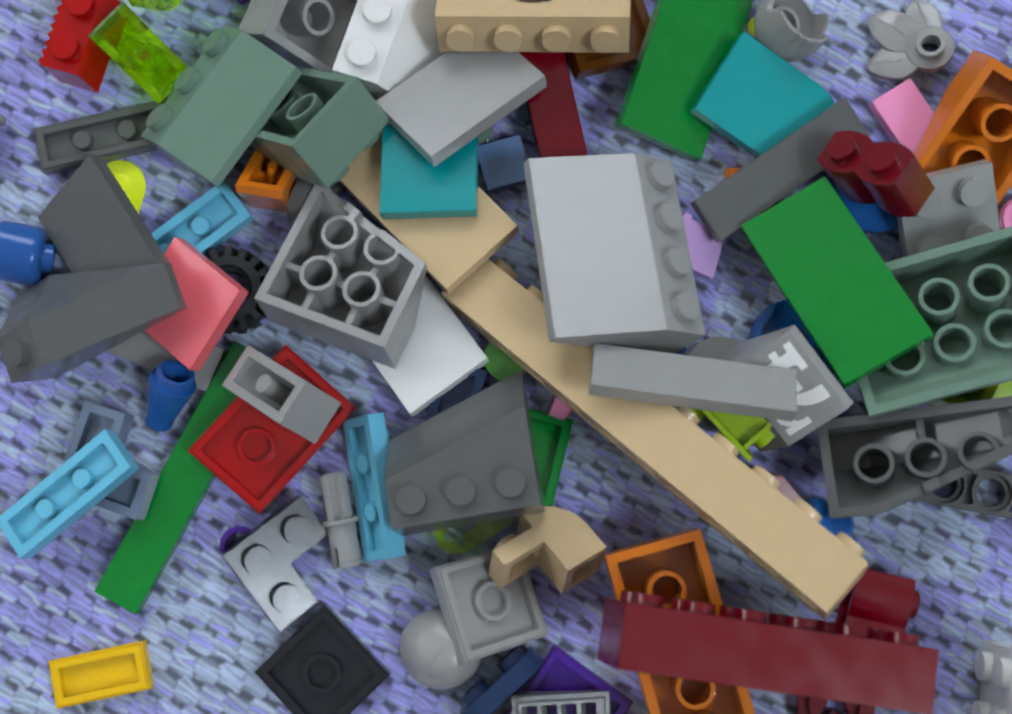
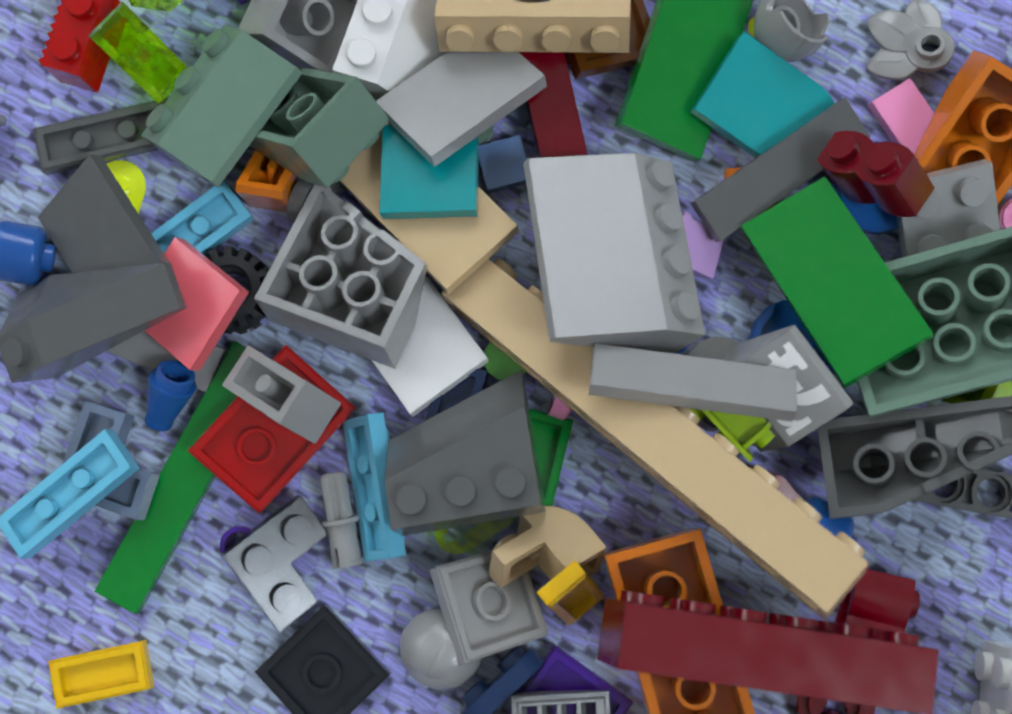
none -> yellow tile [536,560,604,625]

